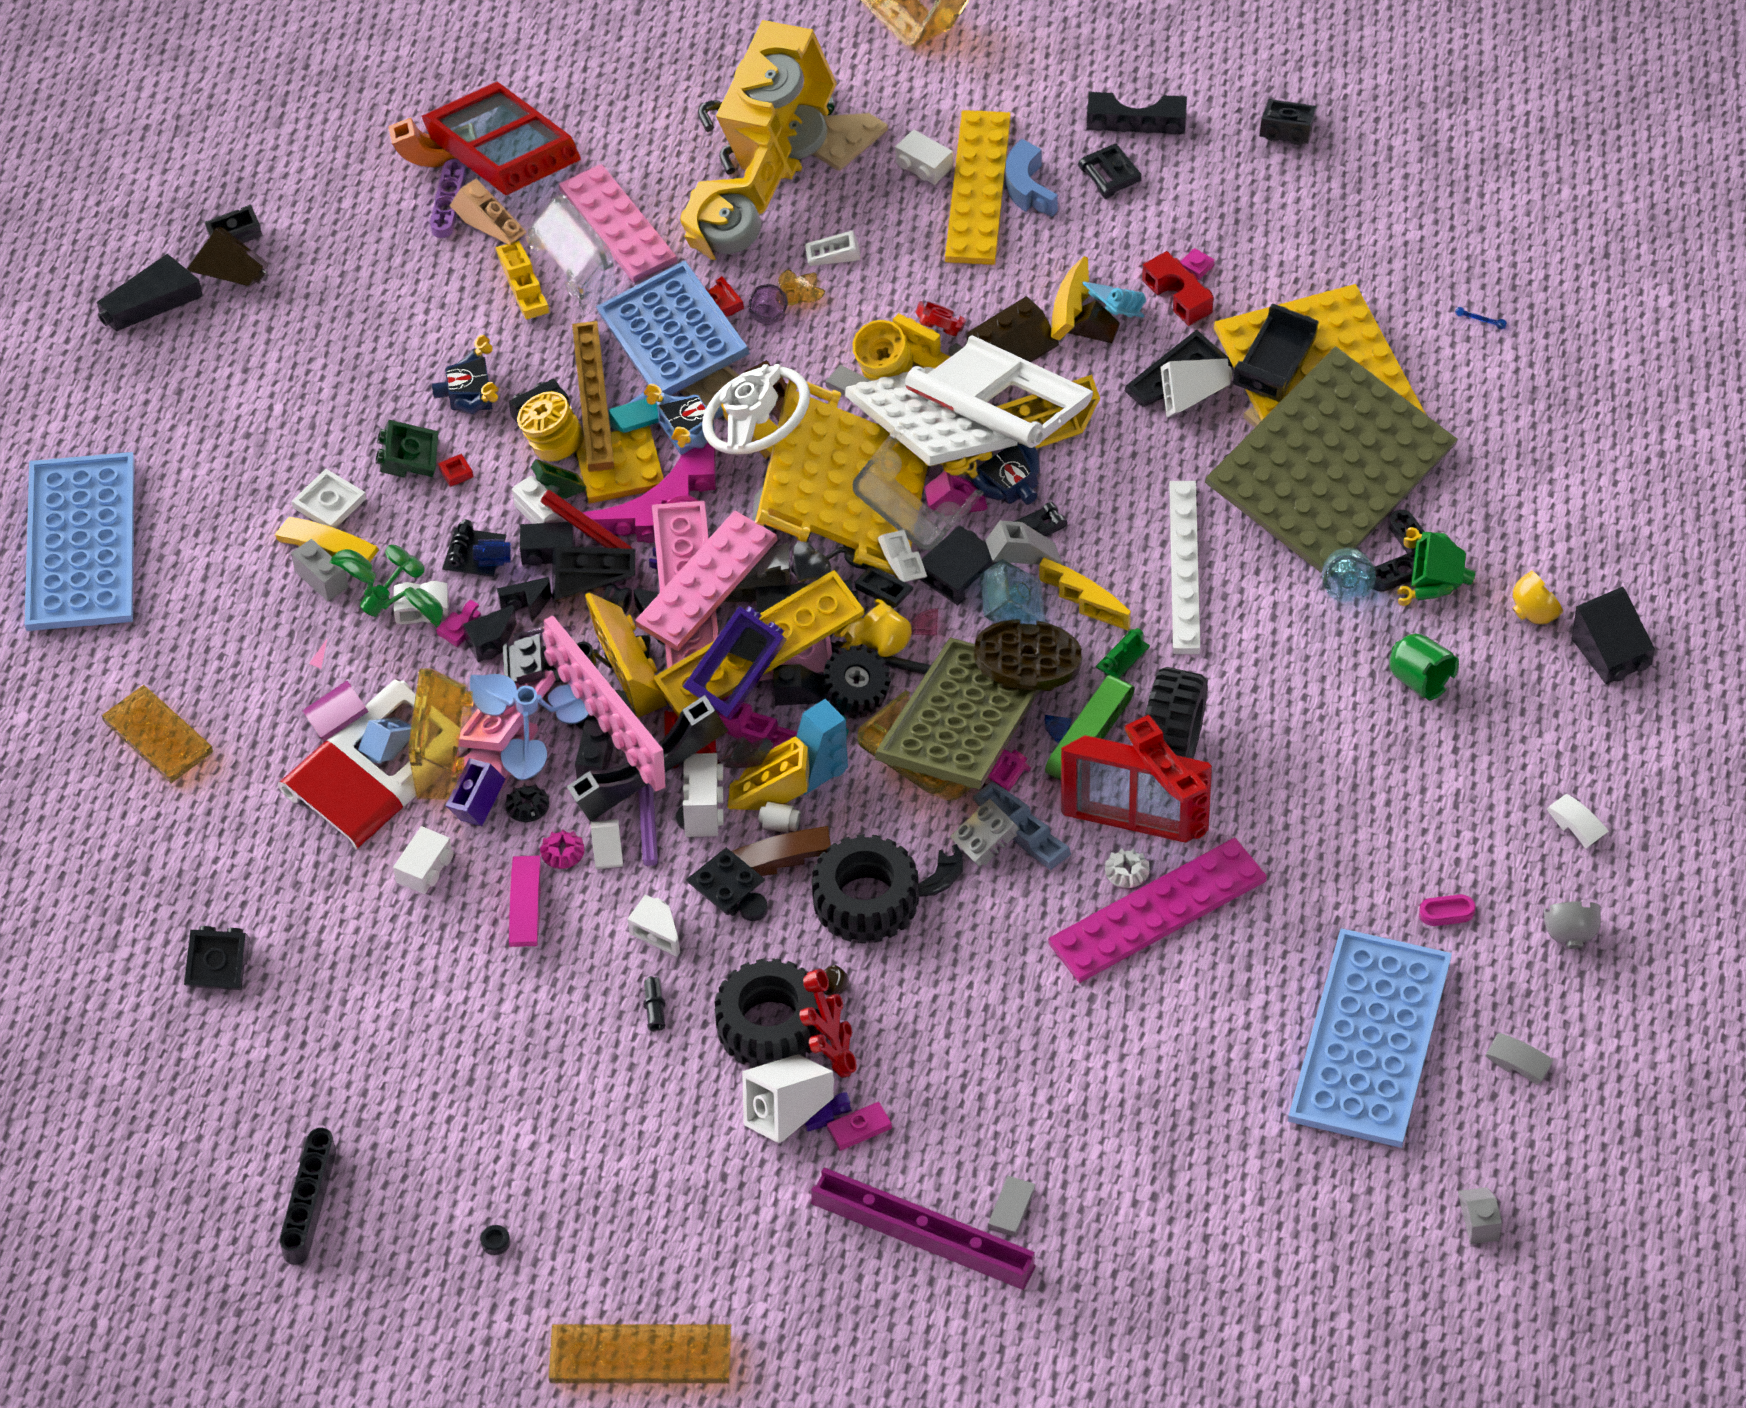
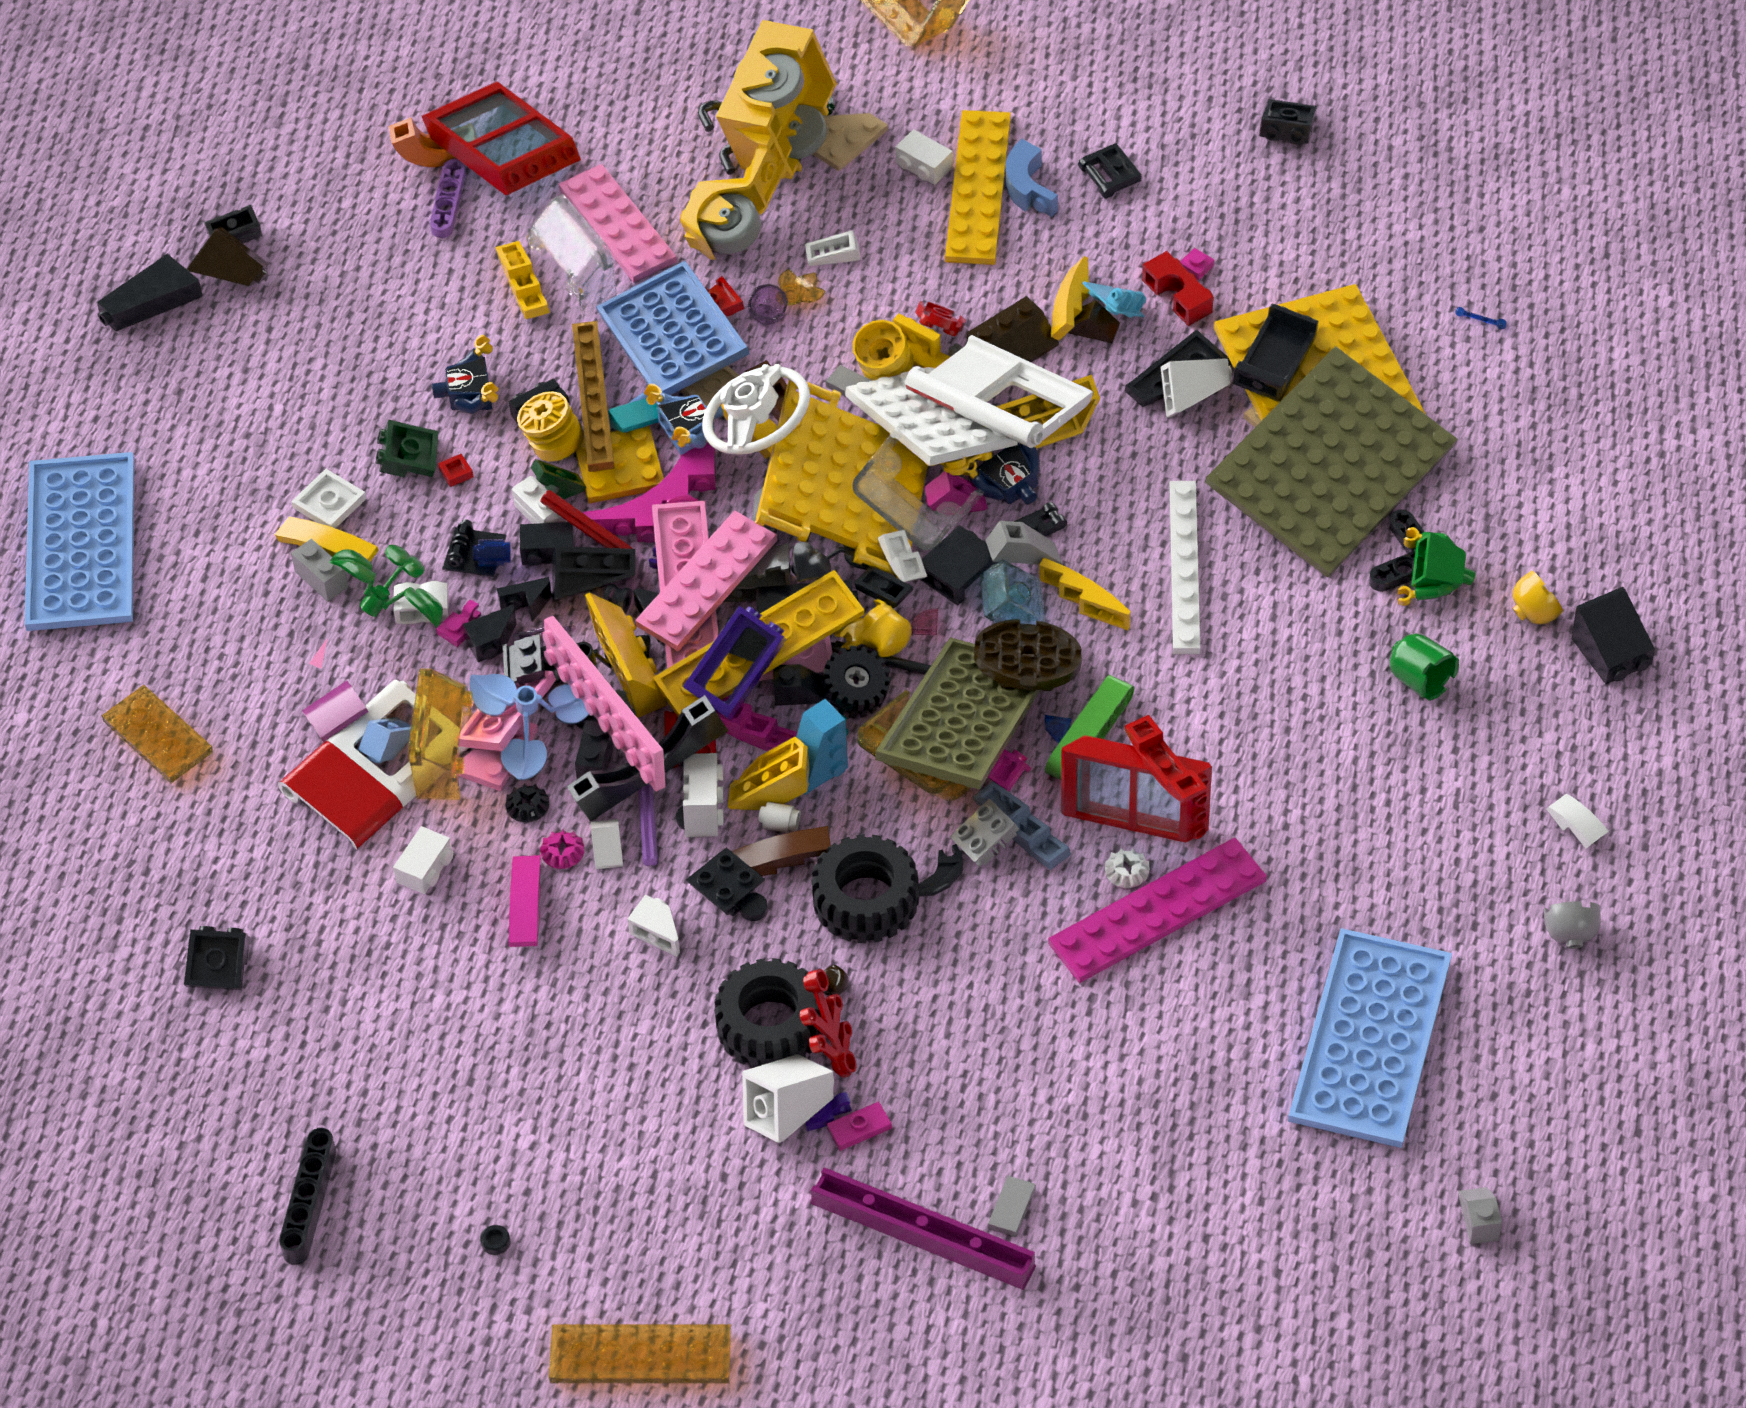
dark purple brick [445,758,506,826] -> none
light nougat slope [450,178,527,245] -> none
black axle [643,976,666,1031] -> none
clear smoke slope [717,737,774,768] -> none
black arch [1087,92,1187,135] -> none
green hinge [1096,628,1150,679] -> none
black tyre [1145,667,1208,759] -> none
clear light blue cylinder [1321,547,1376,602] -> none
dark pink tile [1419,894,1476,926] -> none
light grey slope [1485,1033,1554,1085] -> none

